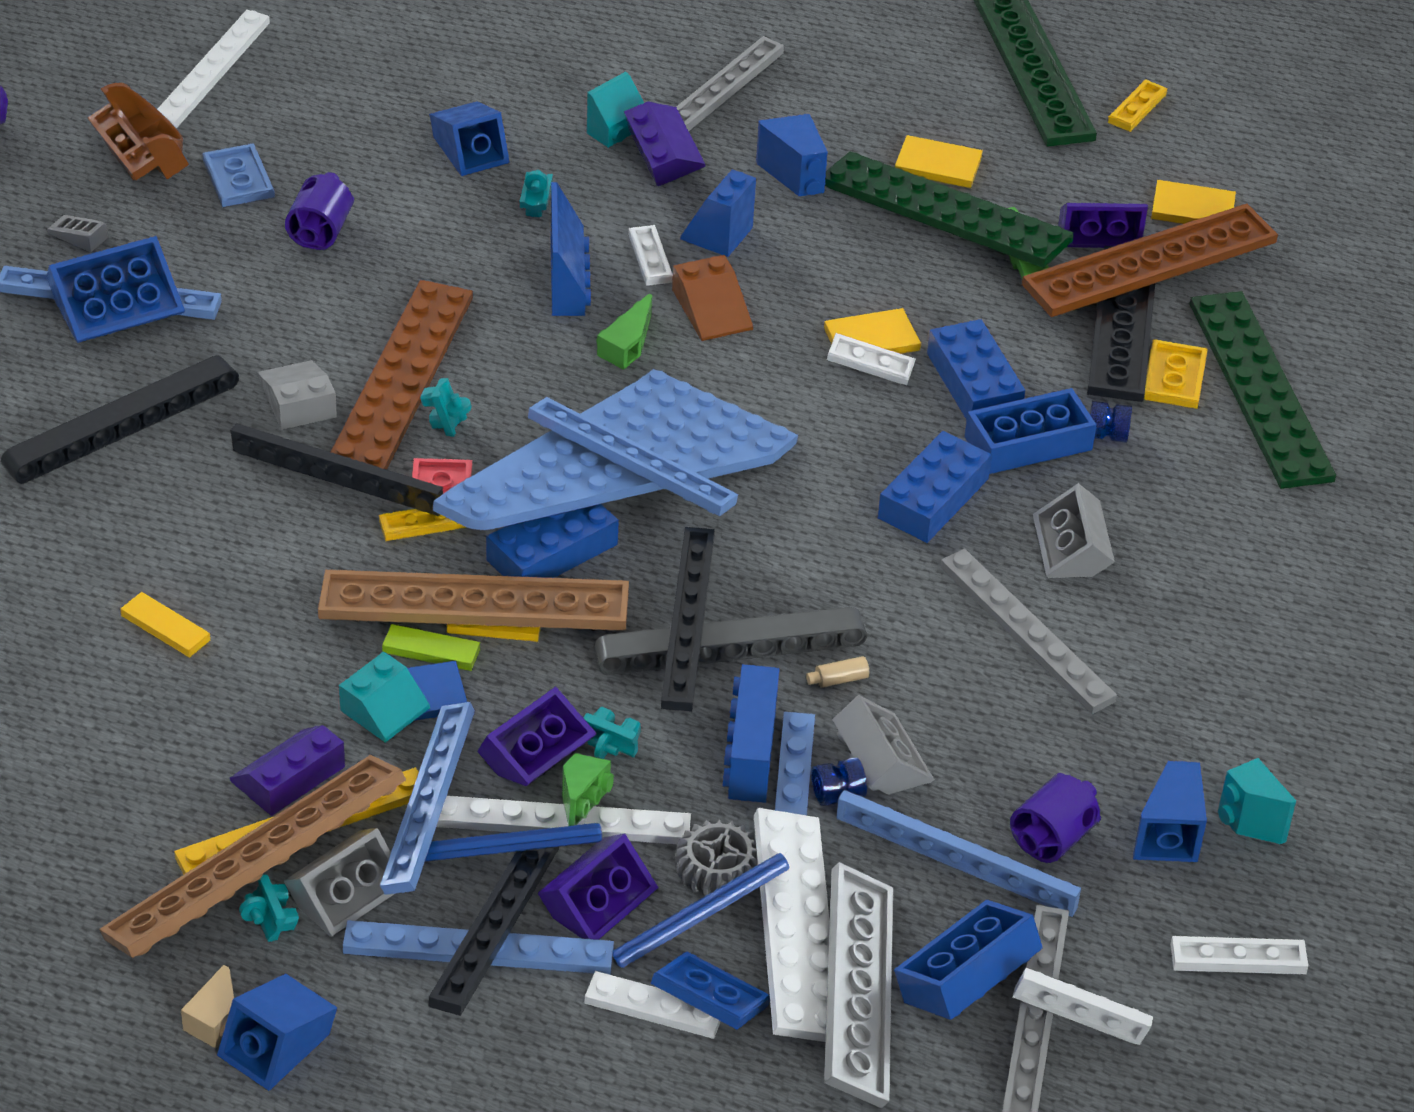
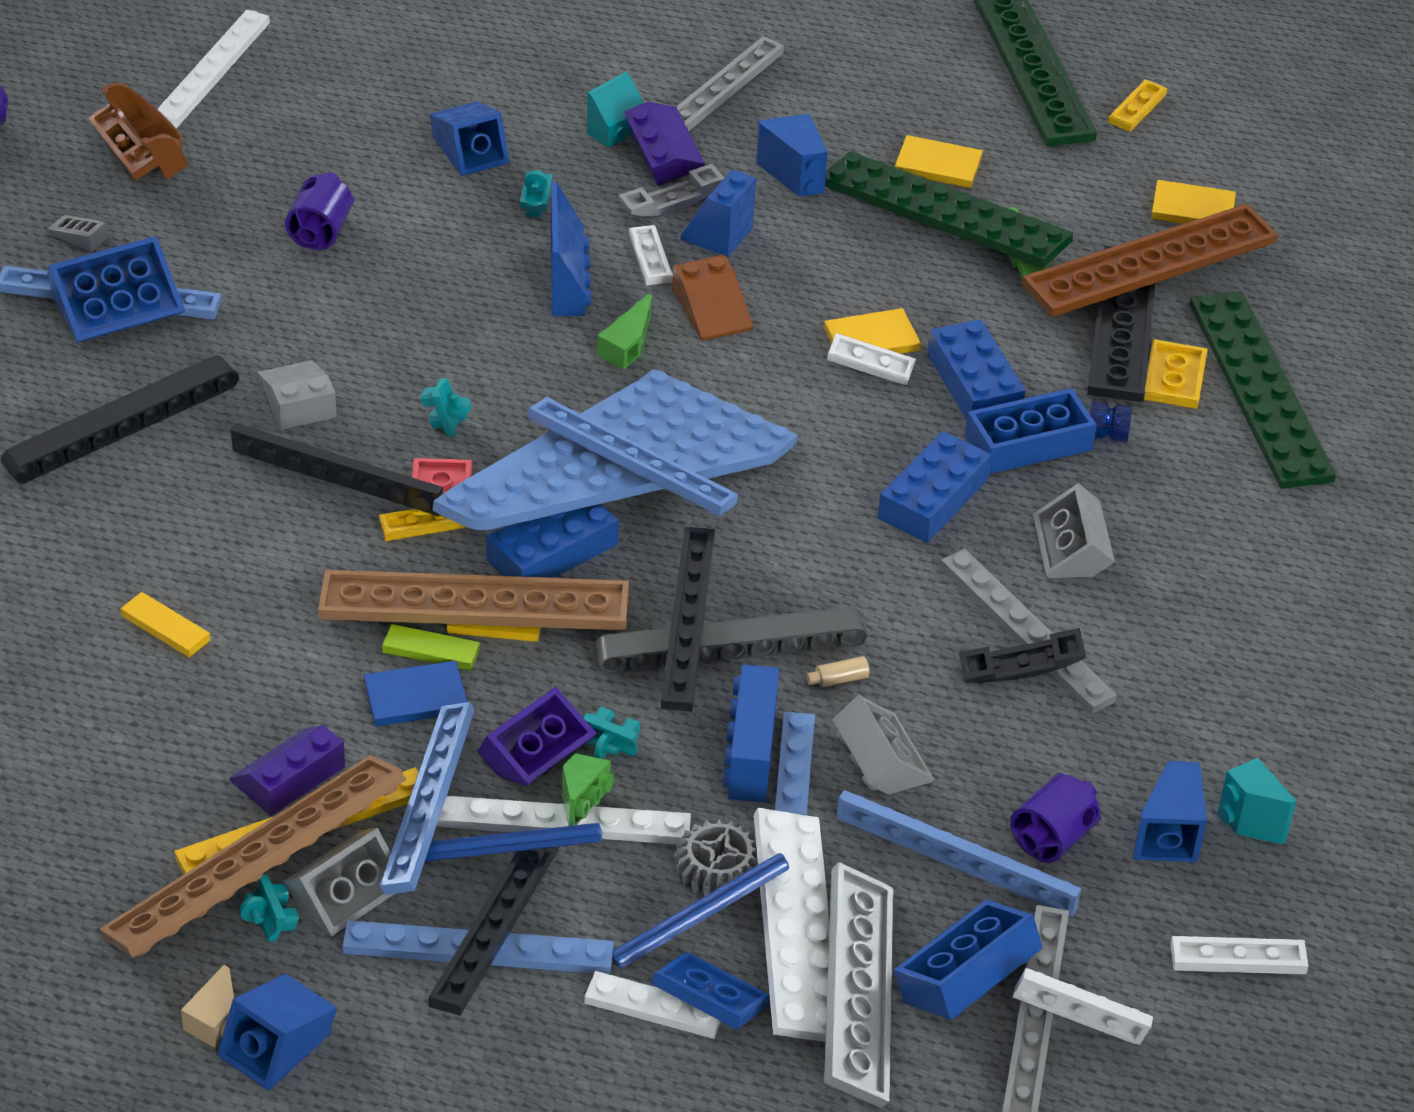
medium blue tile [202,144,275,207] -> none
dark orange plate [331,280,473,470] -> none
teal slope [339,652,430,743] -> none
dark purple slope [537,833,659,940] -> none
clear blue wheel [811,757,867,806] -> none
dark purple slope [1058,203,1148,248] -> none
none -> light grey slope [618,164,724,216]
none -> black slope [959,628,1086,683]

